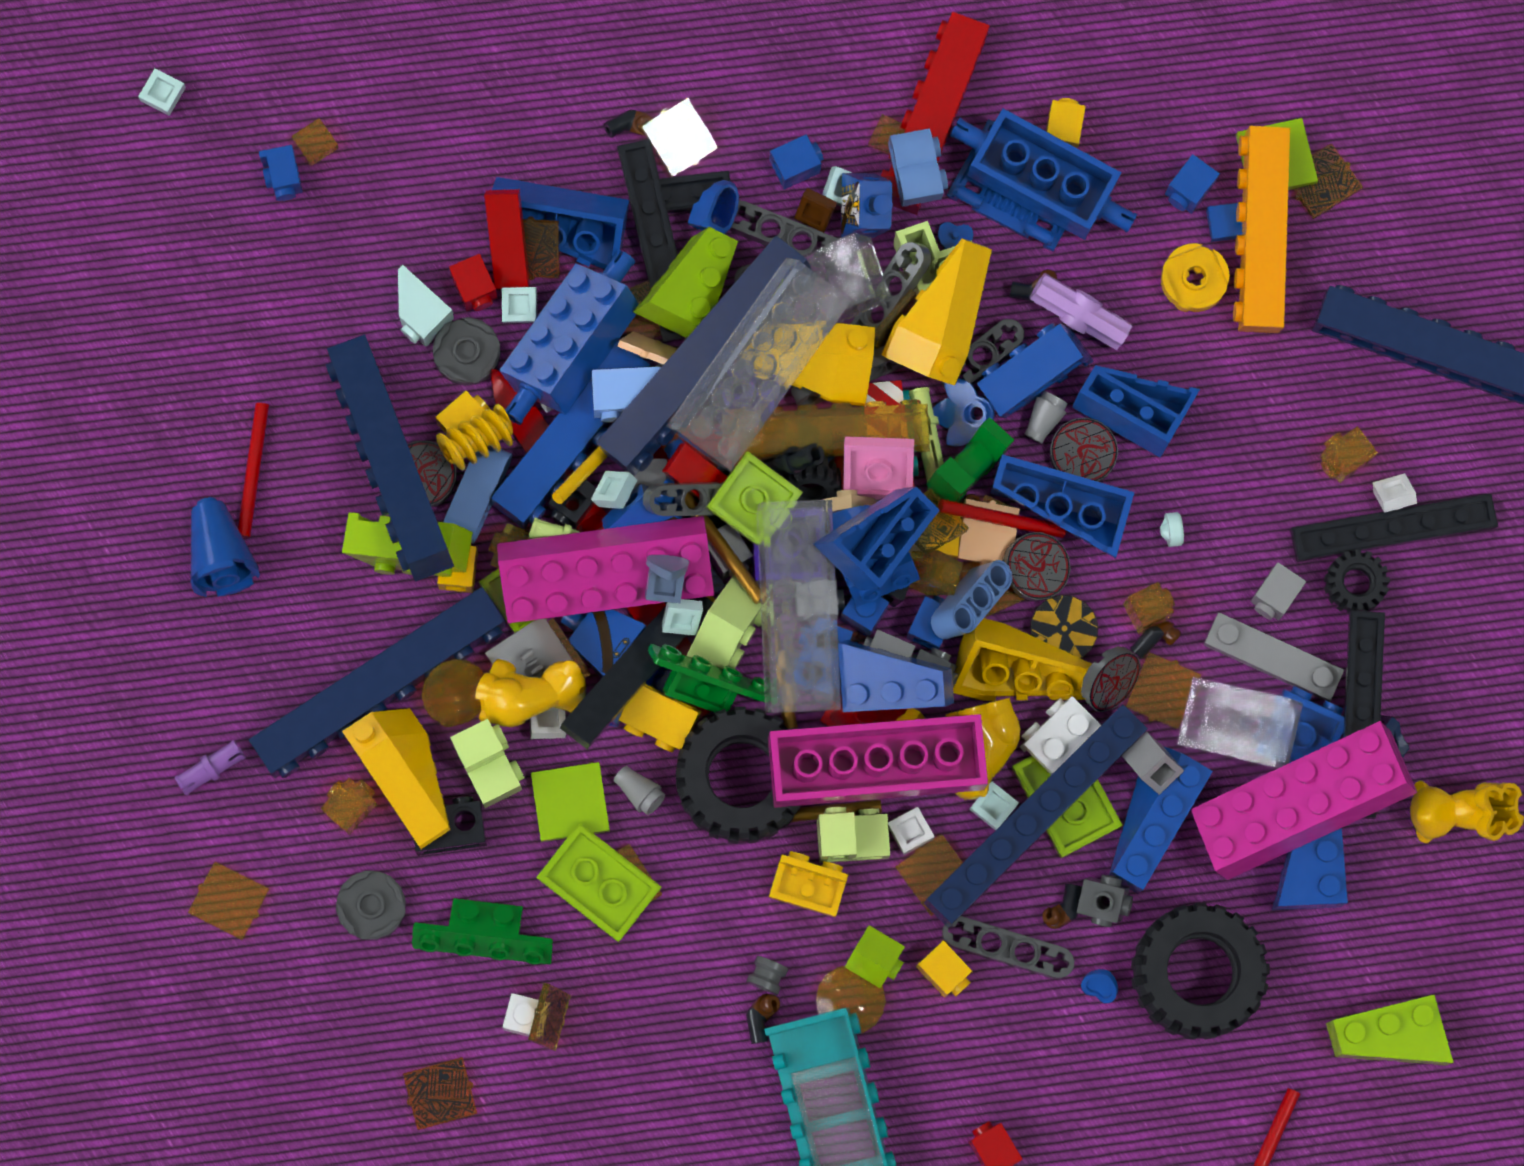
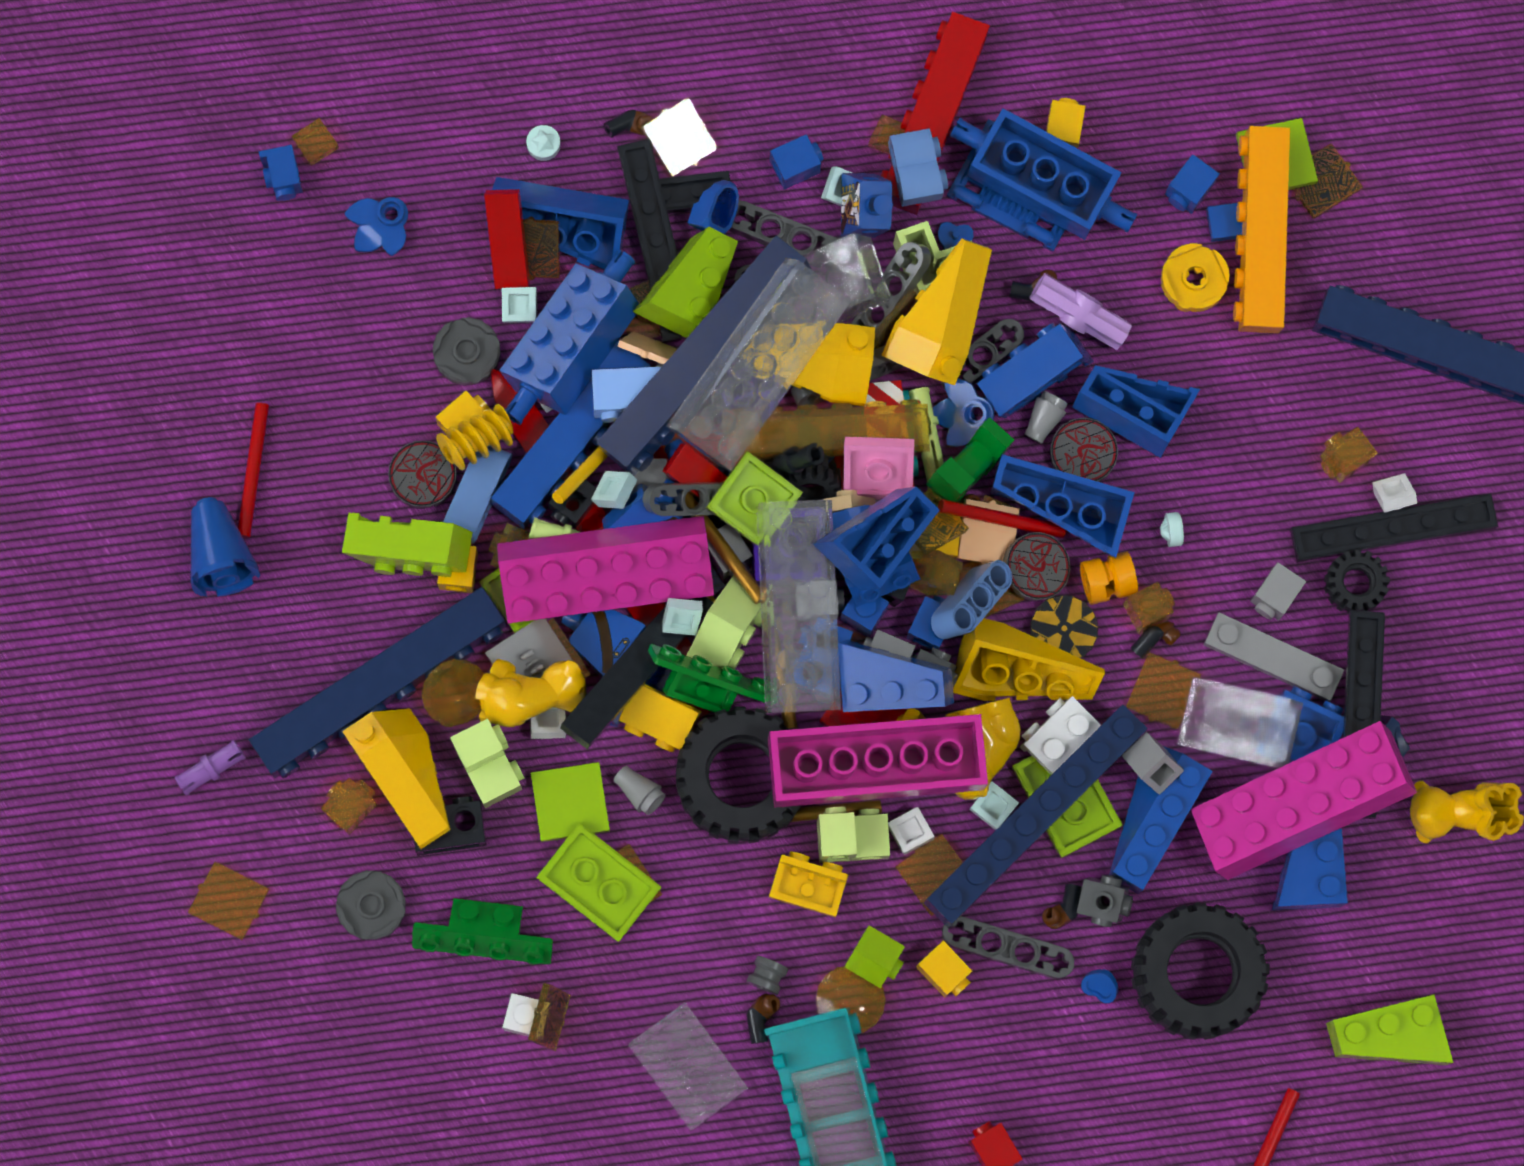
light aqua plate [138,69,186,116] -> none
dark blue brick [325,334,455,582] -> none
light aqua slope [398,265,454,347] -> none
clear orange piece [403,1057,478,1130] -> none
red brick [449,254,498,311] -> none
sand blue tile [645,555,689,603] -> none
reddish brown tile [794,188,837,233] -> none
dark grey tile [1081,646,1141,712] -> none
none -> blue plate [345,197,408,256]
none -> light aqua tile [526,125,560,161]
none -> clear brick [628,1002,748,1132]
none -> light orange wheel [1080,551,1138,605]

